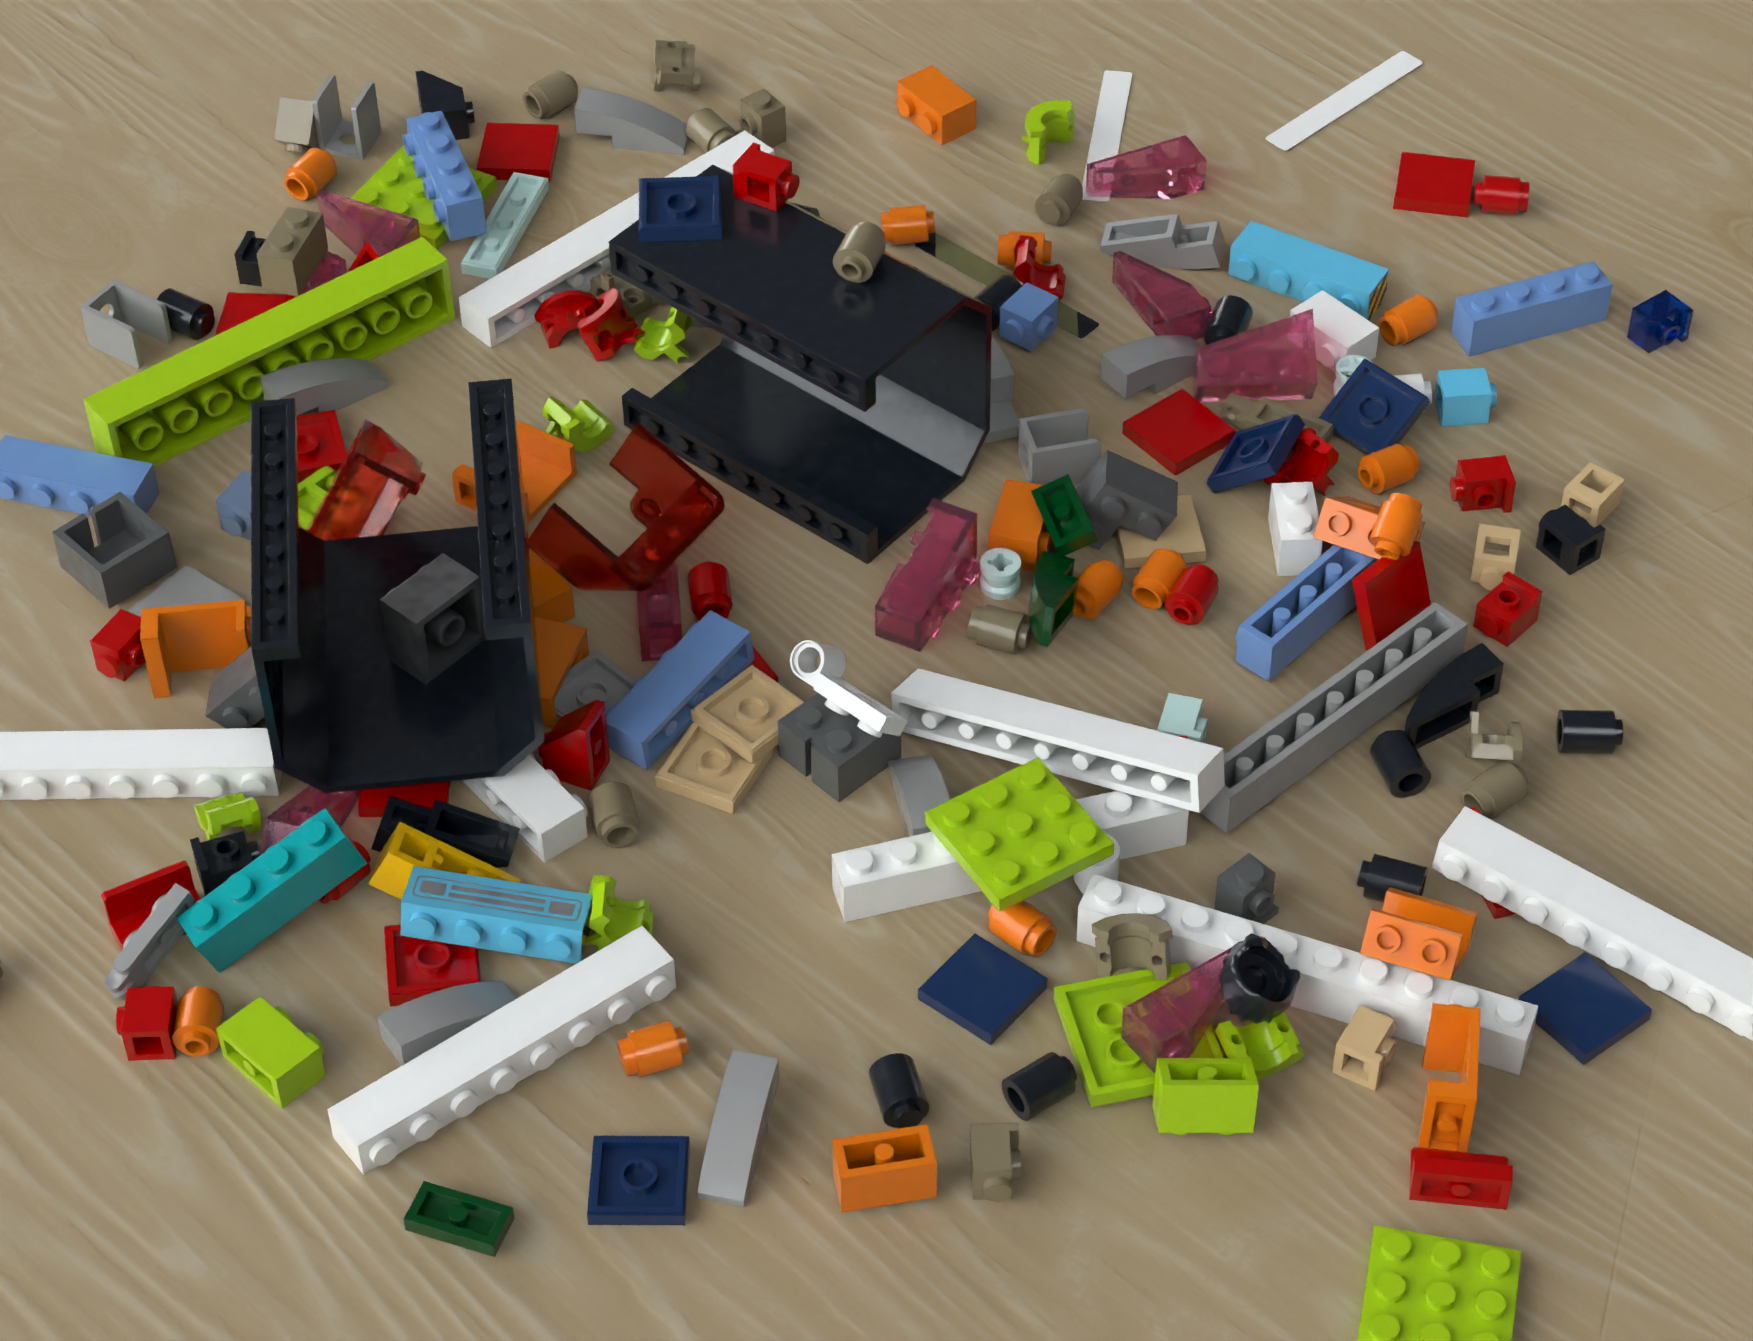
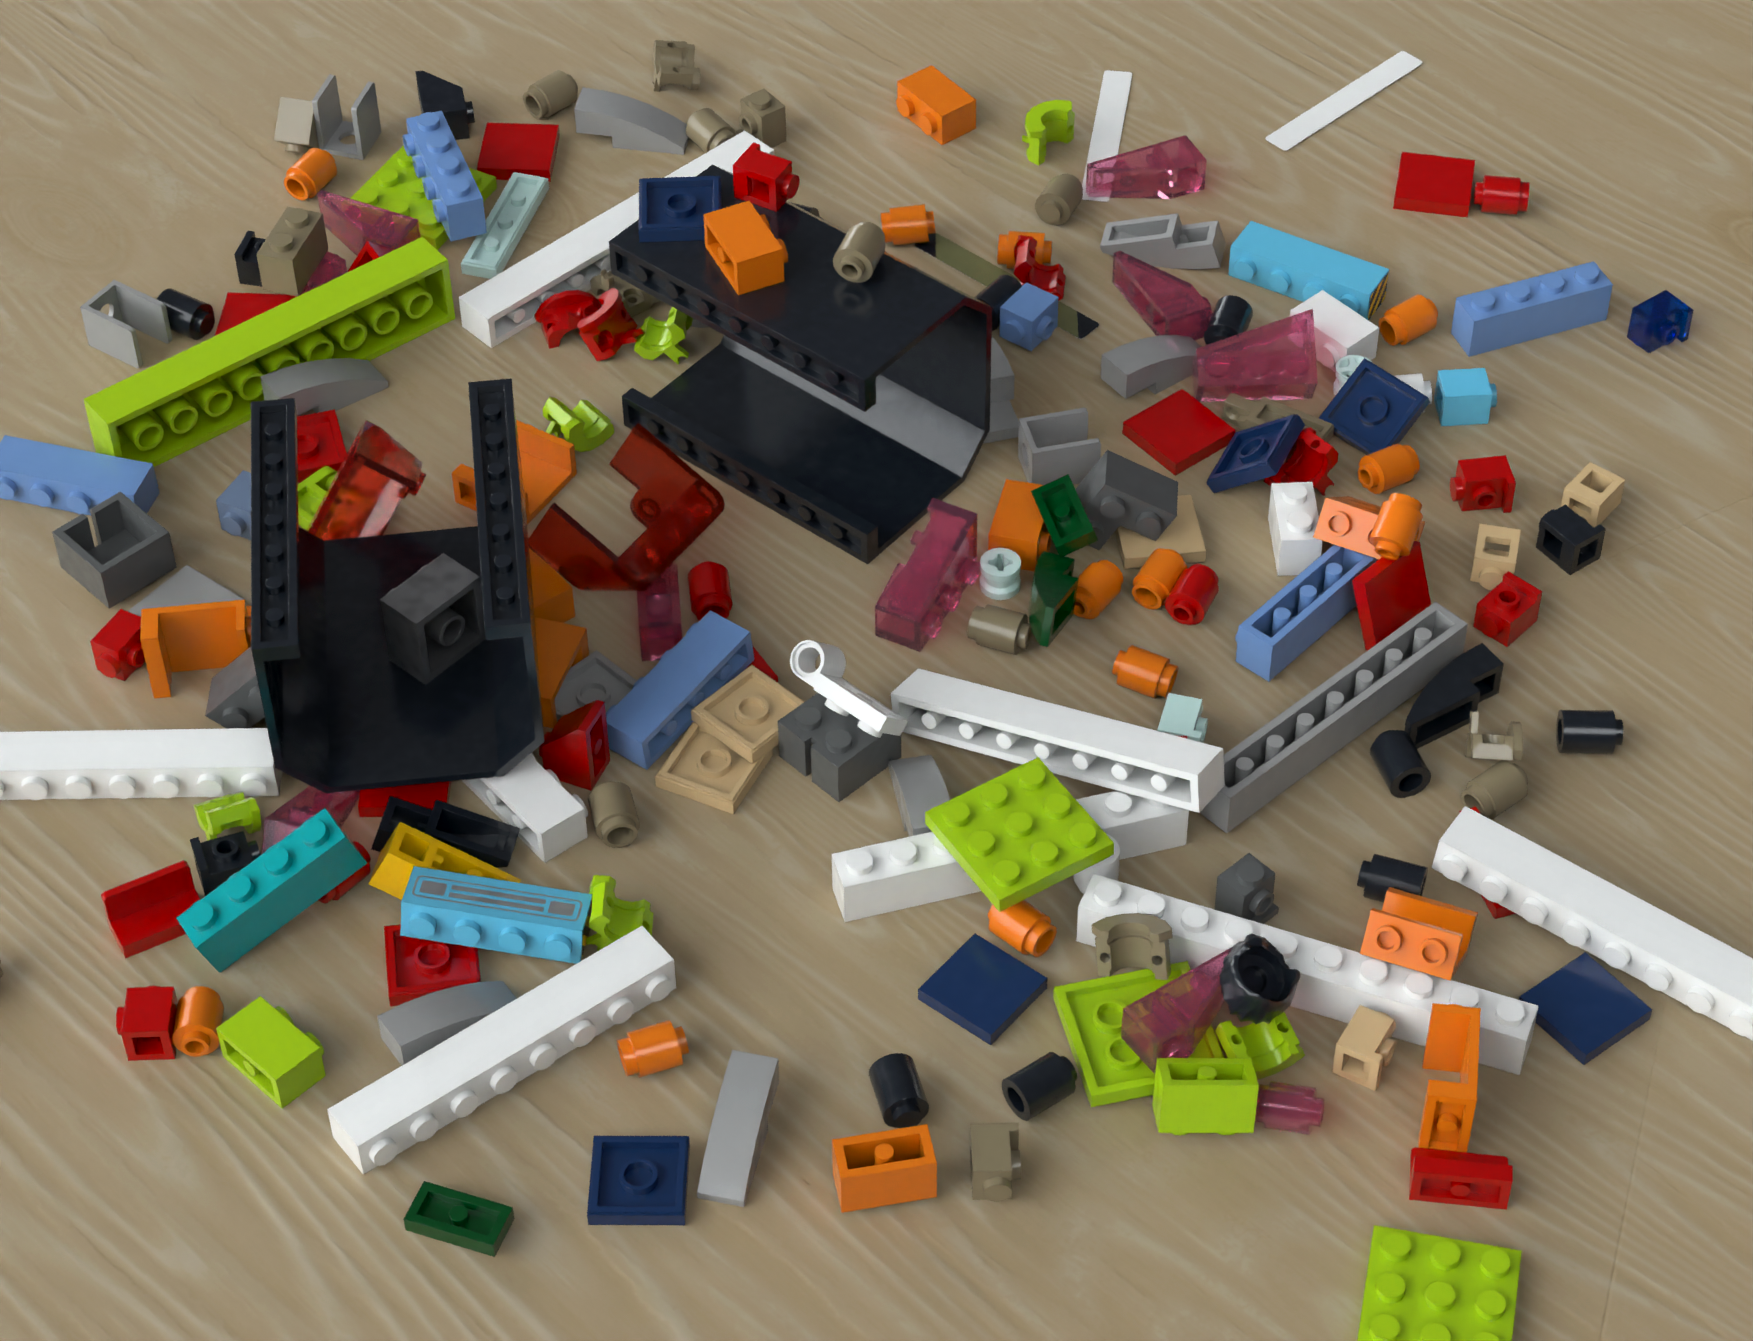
light grey hinge [104,883,196,1001] -> none
none -> orange brick [703,200,788,295]
none -> orange brick [1112,645,1179,699]
none -> clear pink brick [1255,1081,1325,1135]

